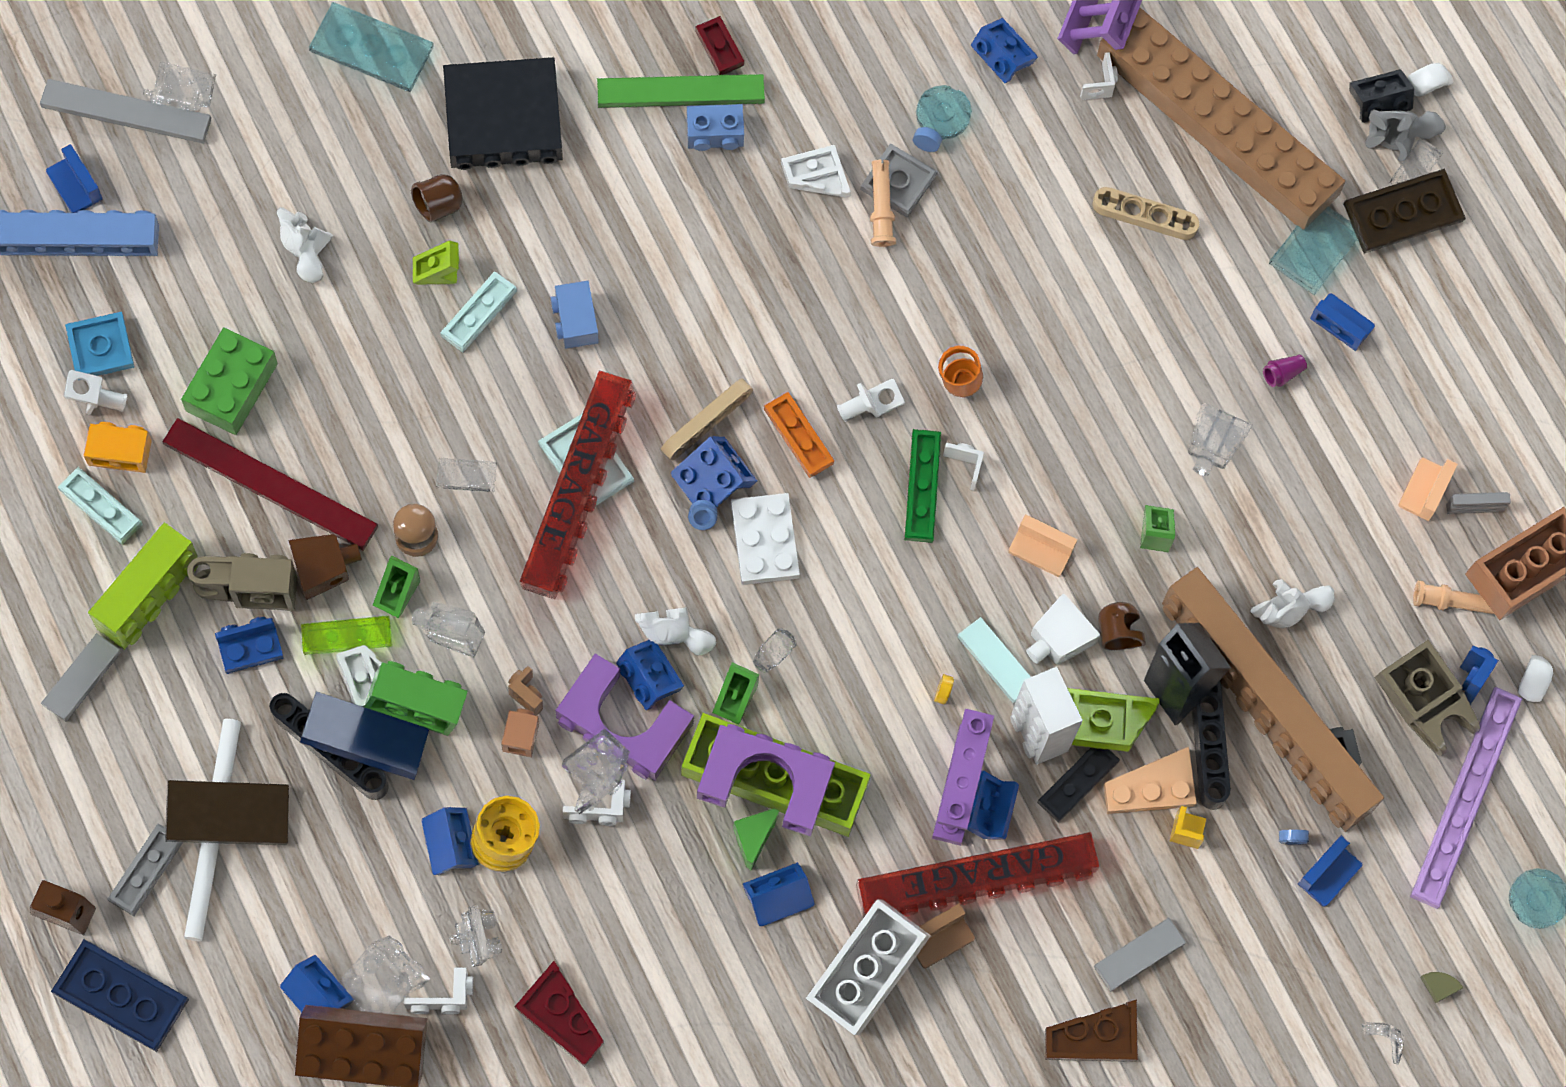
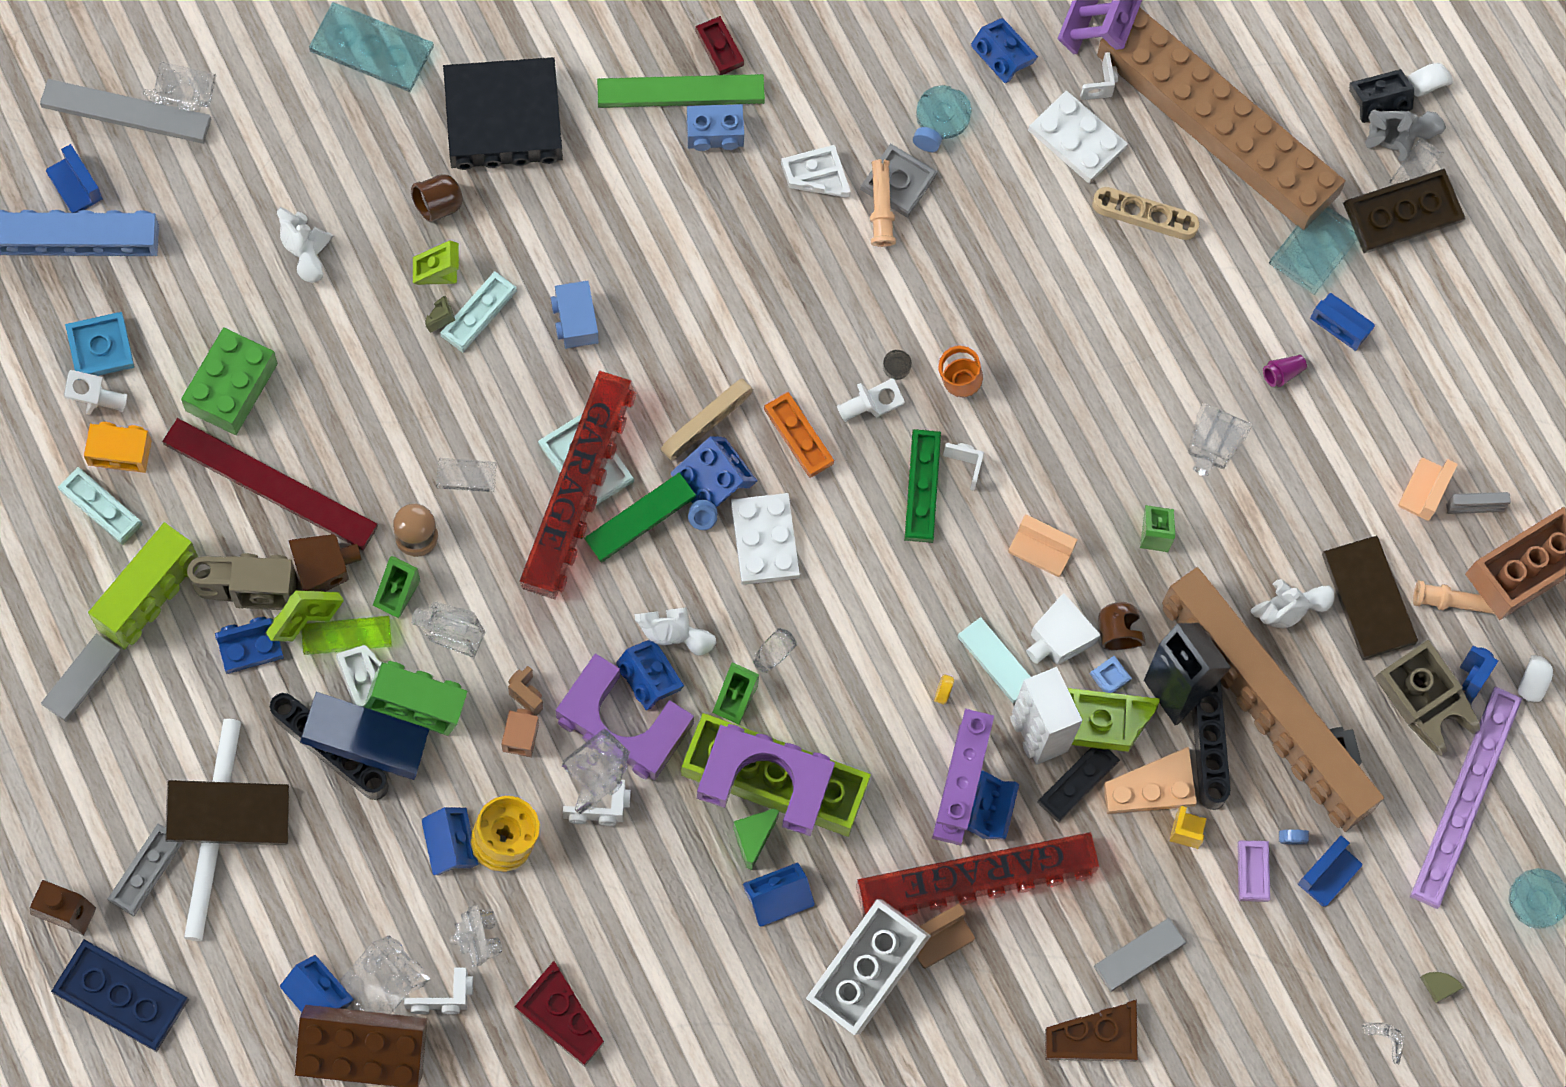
none -> lime plate [266,591,344,641]
none -> olive tile [425,296,455,333]
none -> green tile [584,472,697,563]
none -> clear smoke tile [883,350,912,380]
none -> white plate [1028,90,1128,184]
none -> light blue tile [1090,656,1132,693]
none -> lavender tile [1238,840,1270,902]
none -> dark brown tile [1322,535,1418,660]

